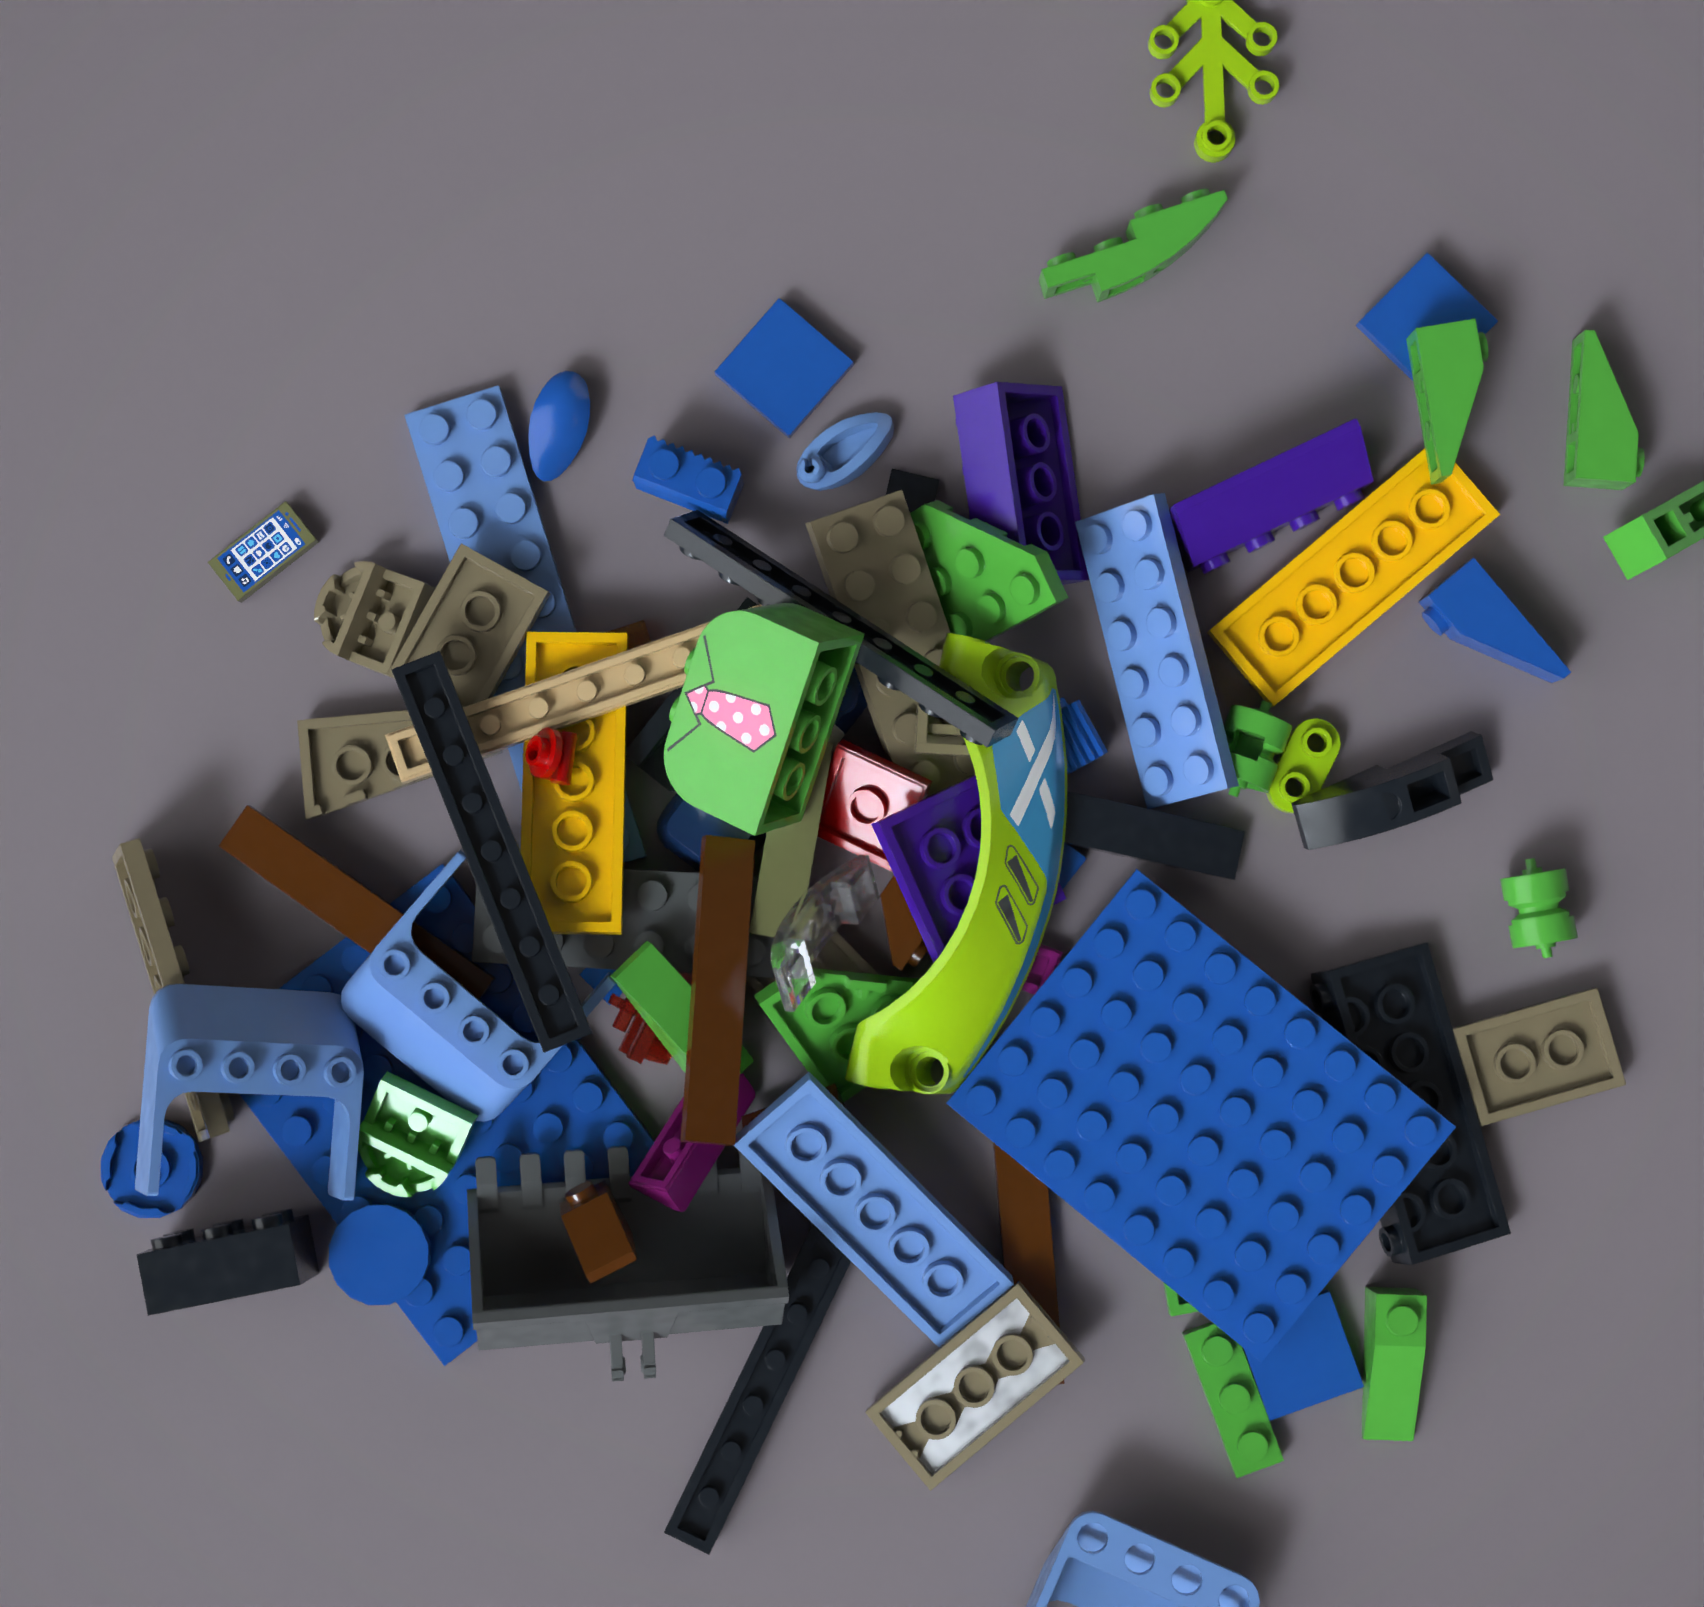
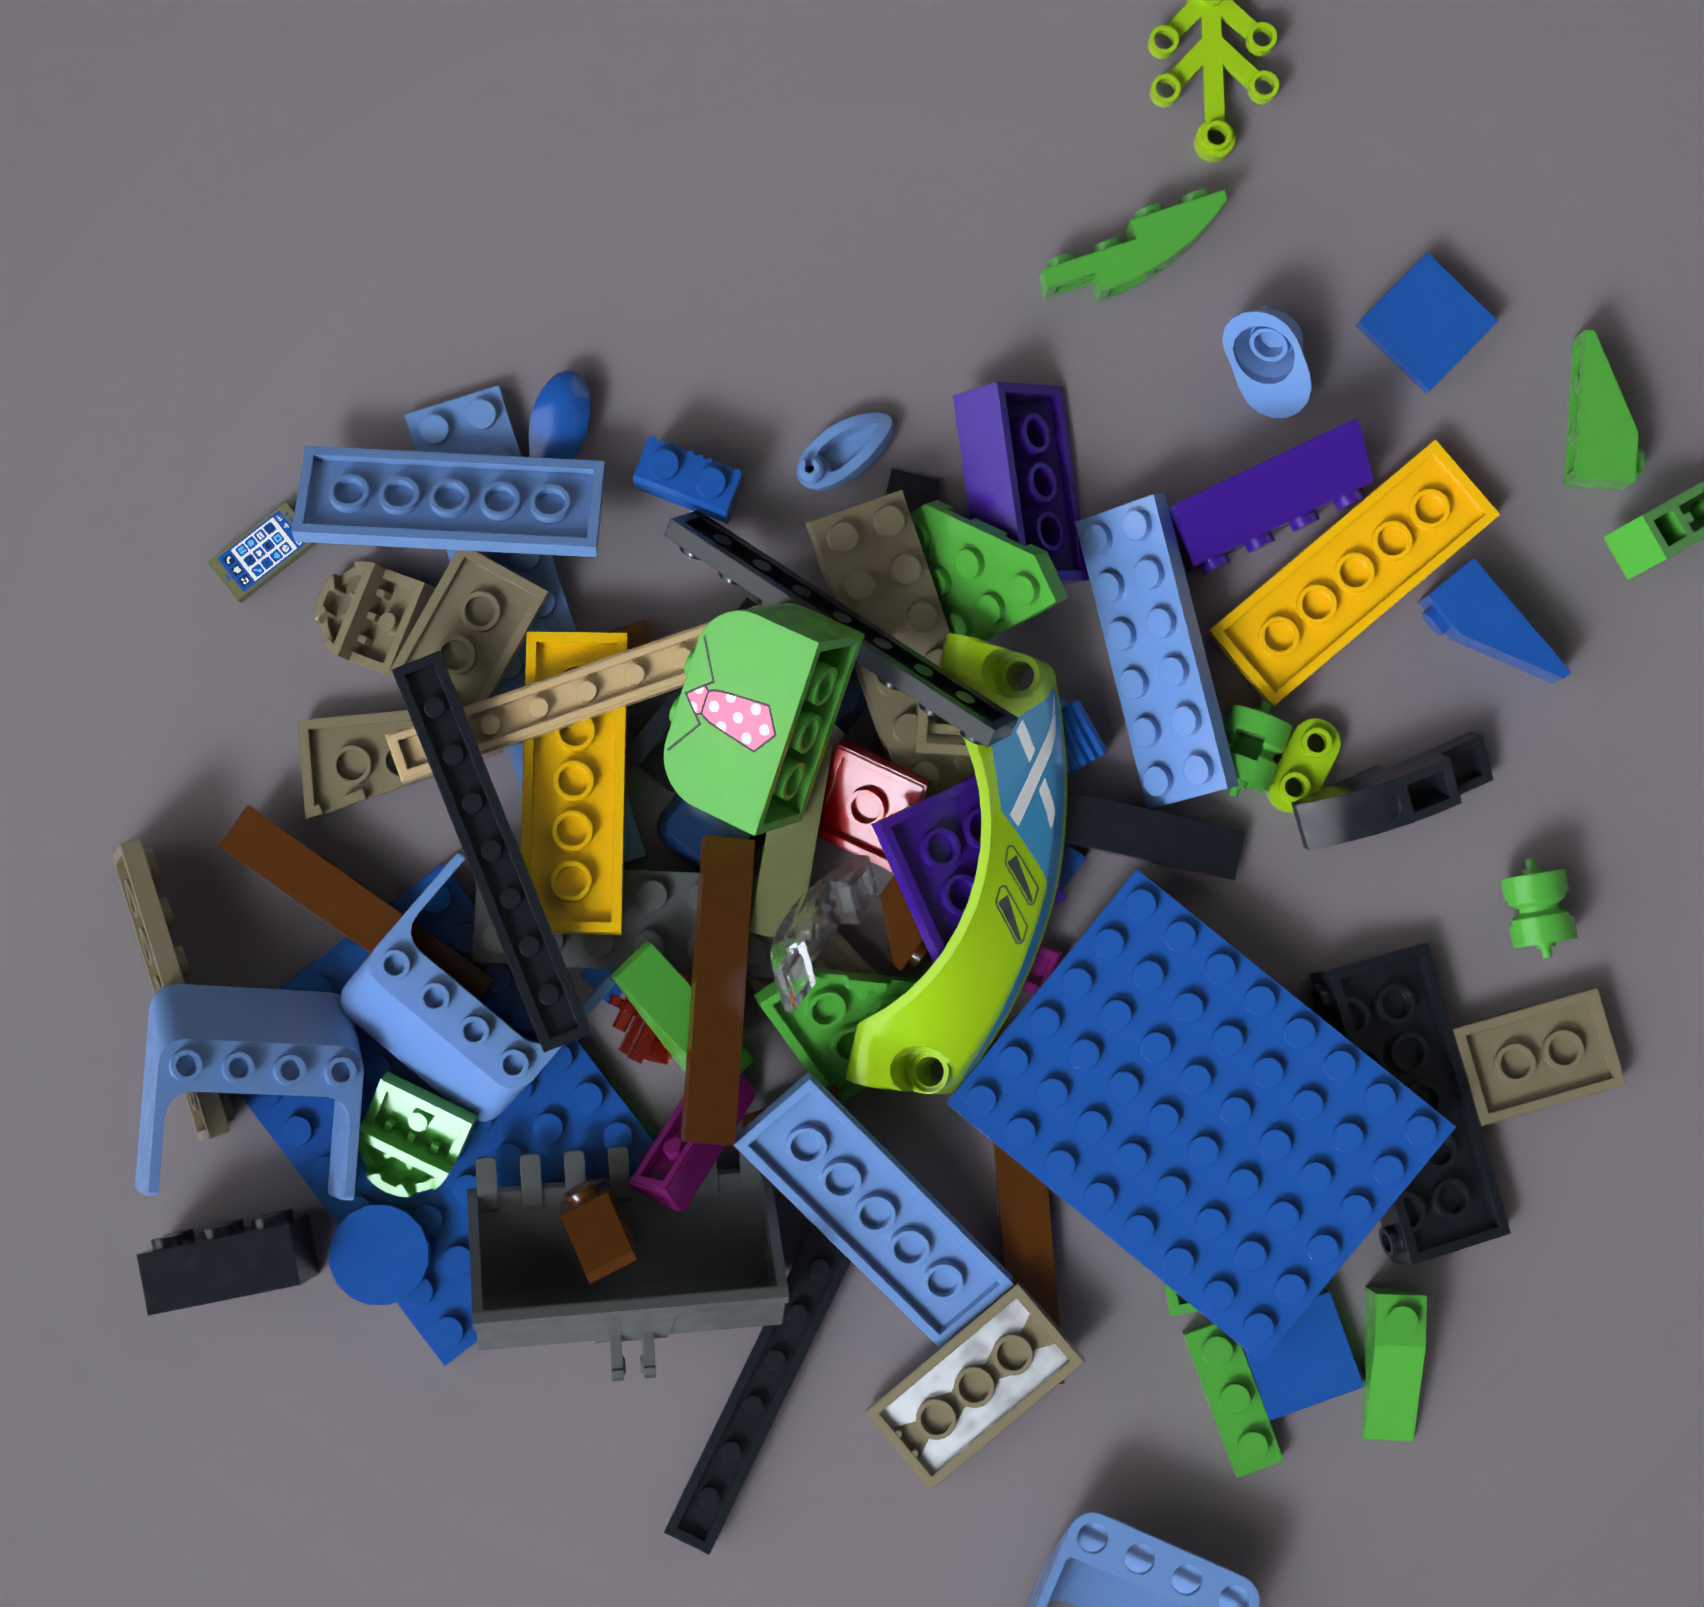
blue tile [101,1119,203,1218] -> none
red plate [525,727,578,785] -> none
blue tile [714,298,854,439] -> none
bright green slope [1406,319,1488,485] -> none
none -> medium blue plate [292,446,606,557]
none -> medium blue piece [1222,304,1313,418]

